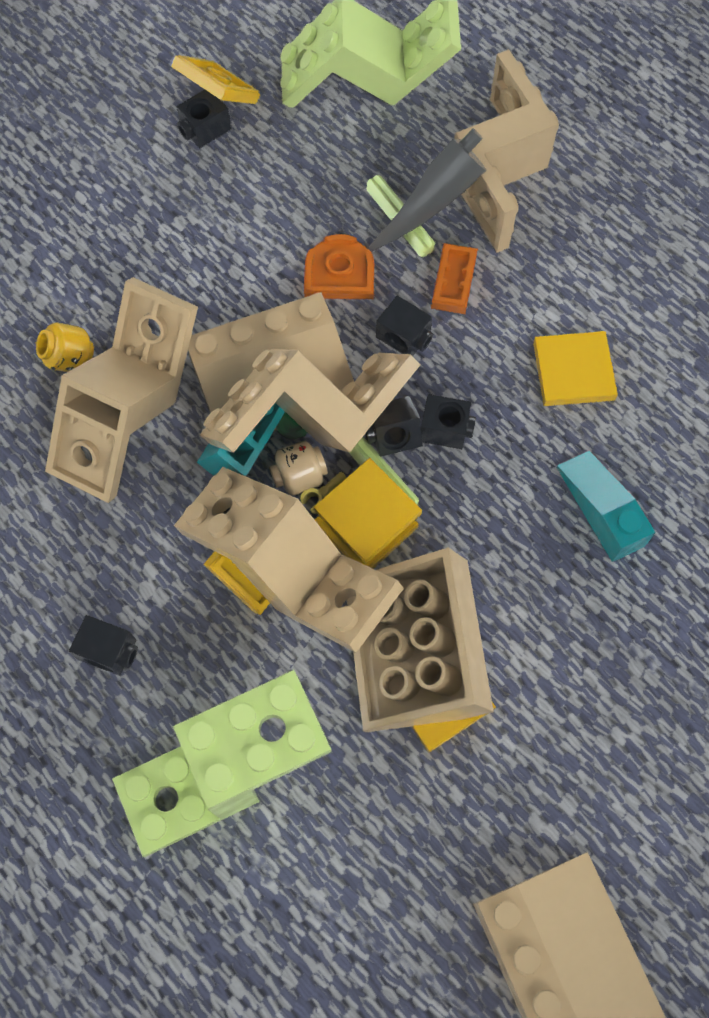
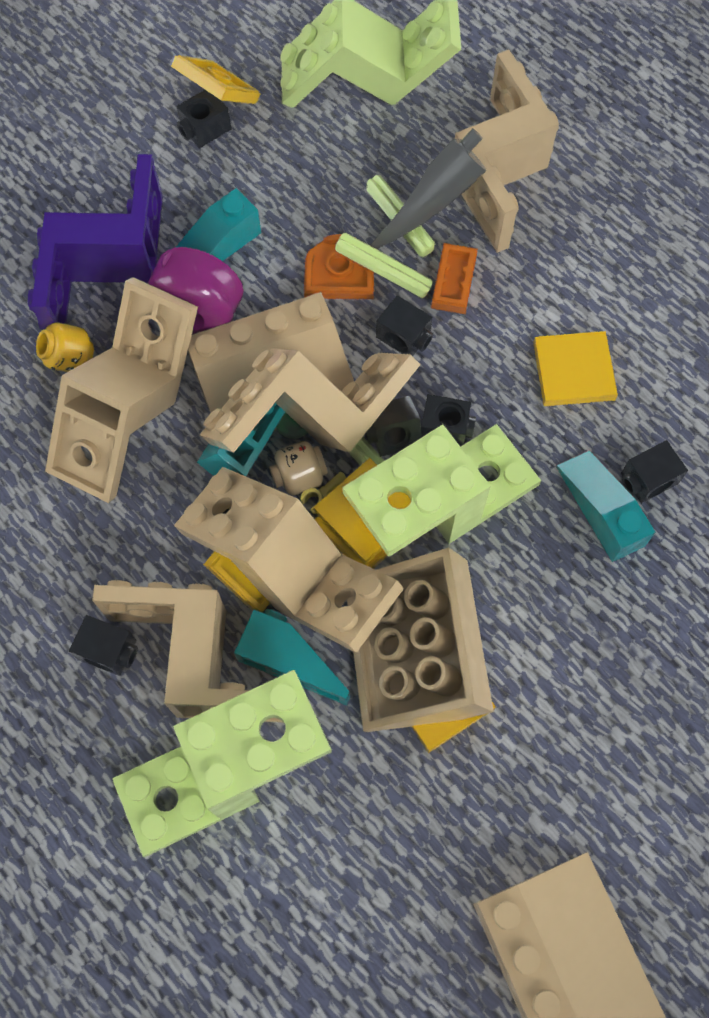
none -> dark purple bracket [28,154,163,330]
none -> tan bracket [92,580,284,723]
none -> magenta piece [148,247,244,335]
none -> teal slope [175,188,261,261]
none -> teal slope [234,609,350,706]
none -> yellowish green axle [335,233,433,298]
none -> yellowish green bracket [342,424,541,557]
none -> black brick [621,440,688,504]

